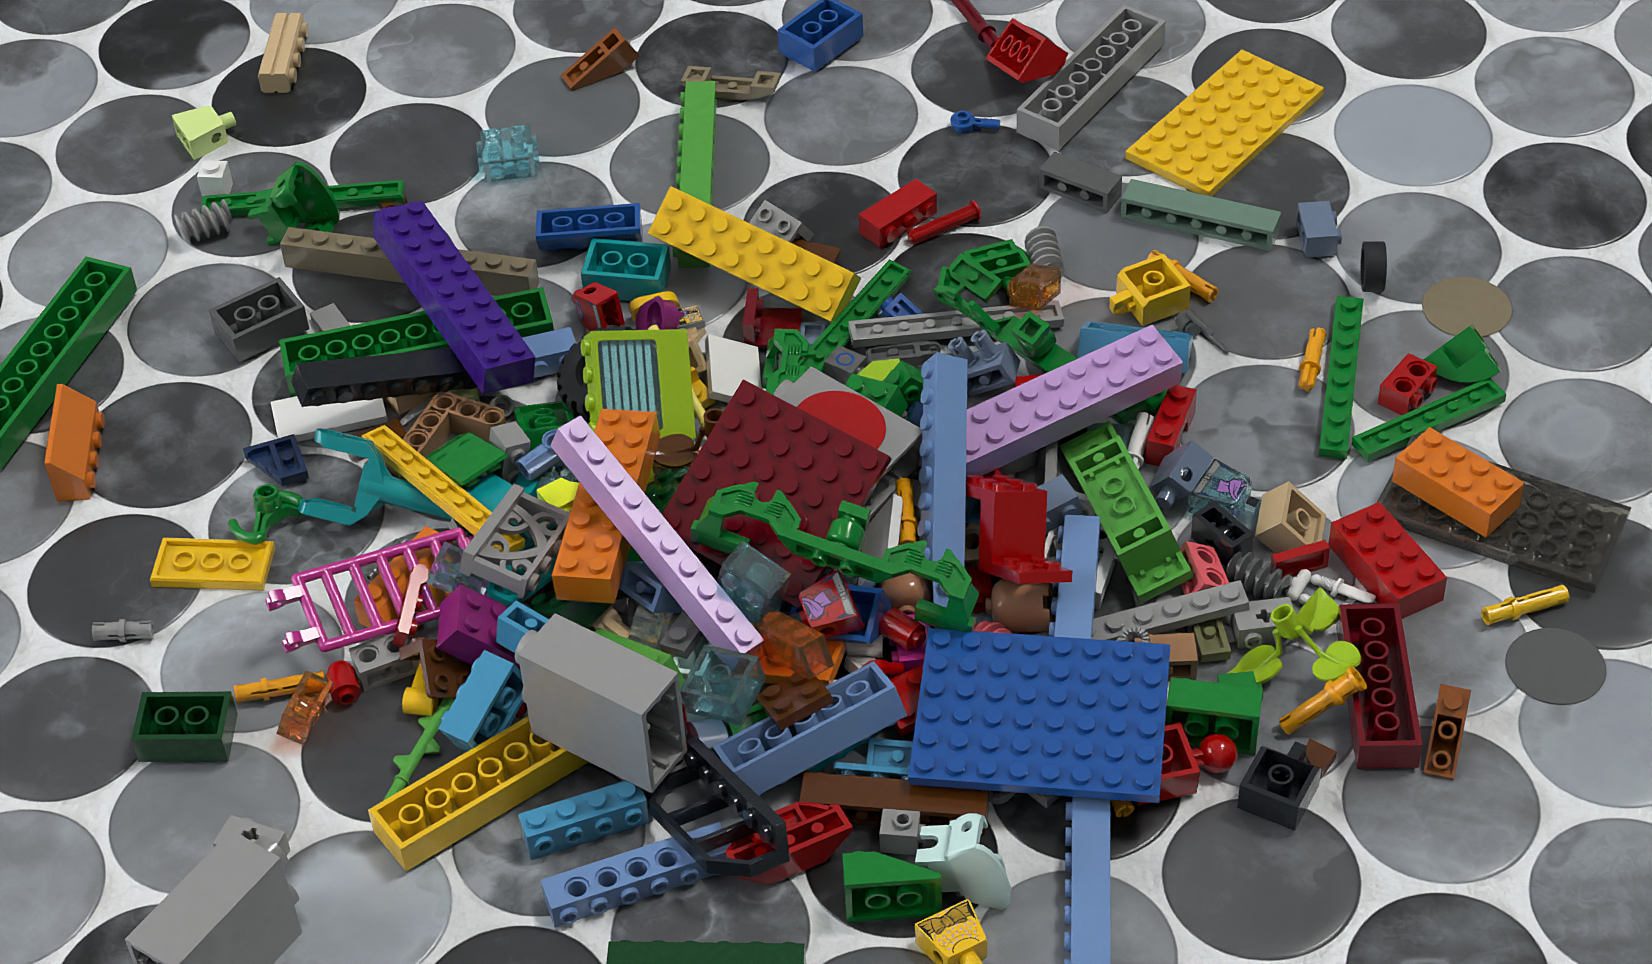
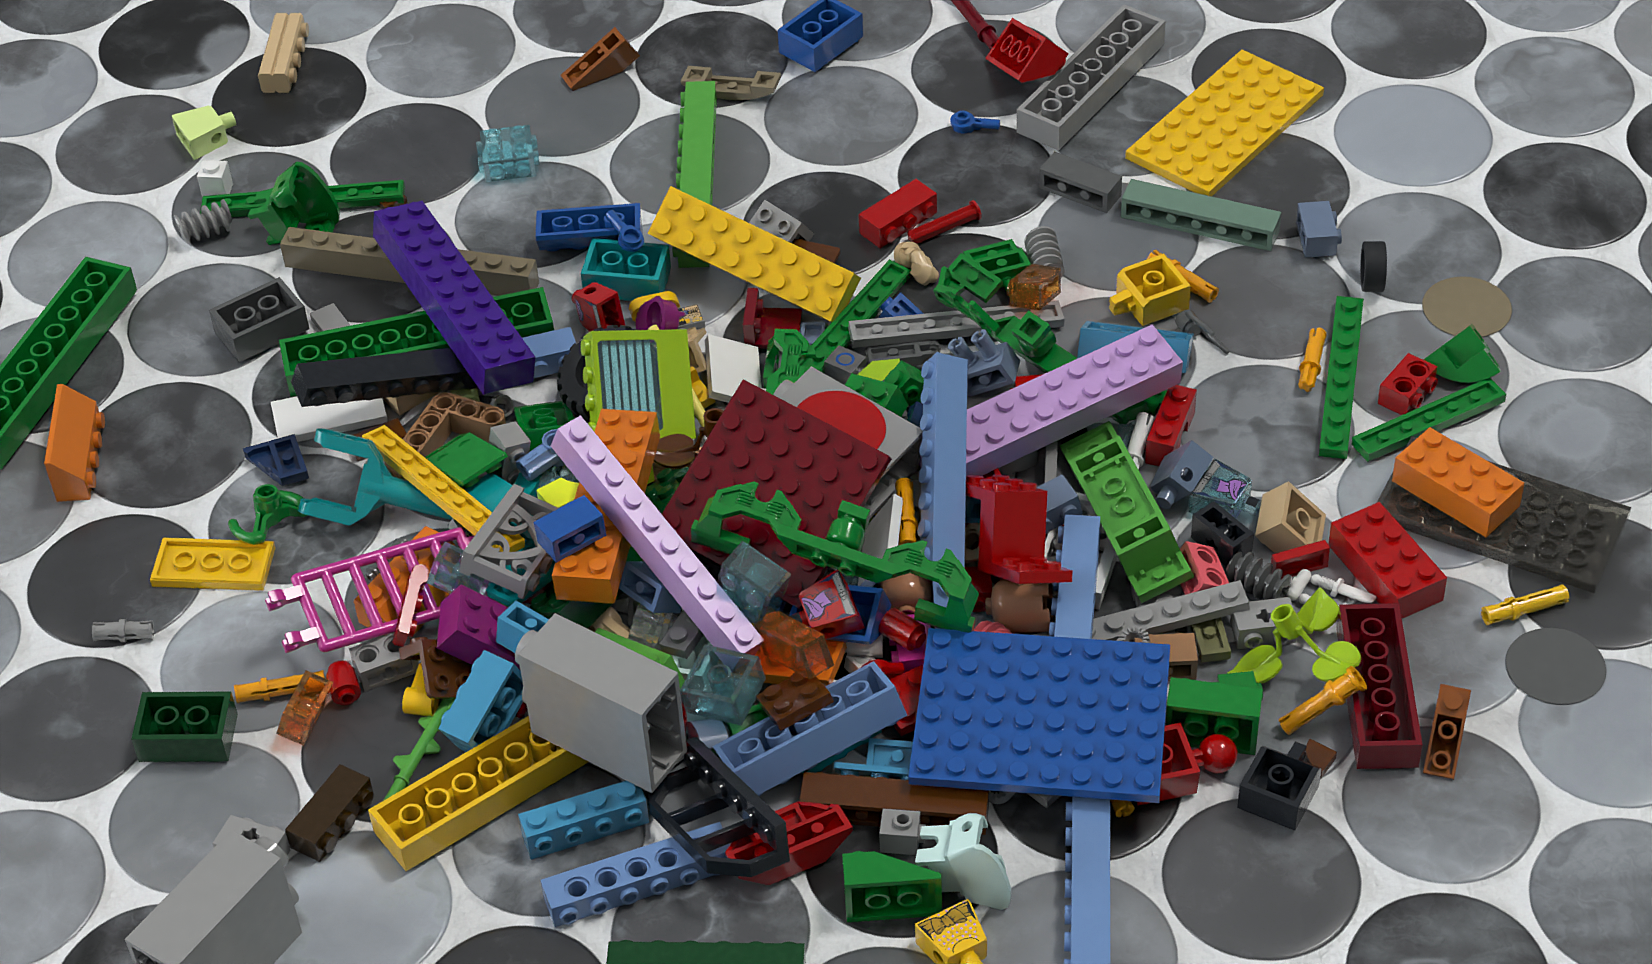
none -> dark brown brick [285,764,374,862]
none -> blue brick [534,495,606,563]
none -> blue plate [605,210,644,252]
none -> tan arm [894,242,939,286]

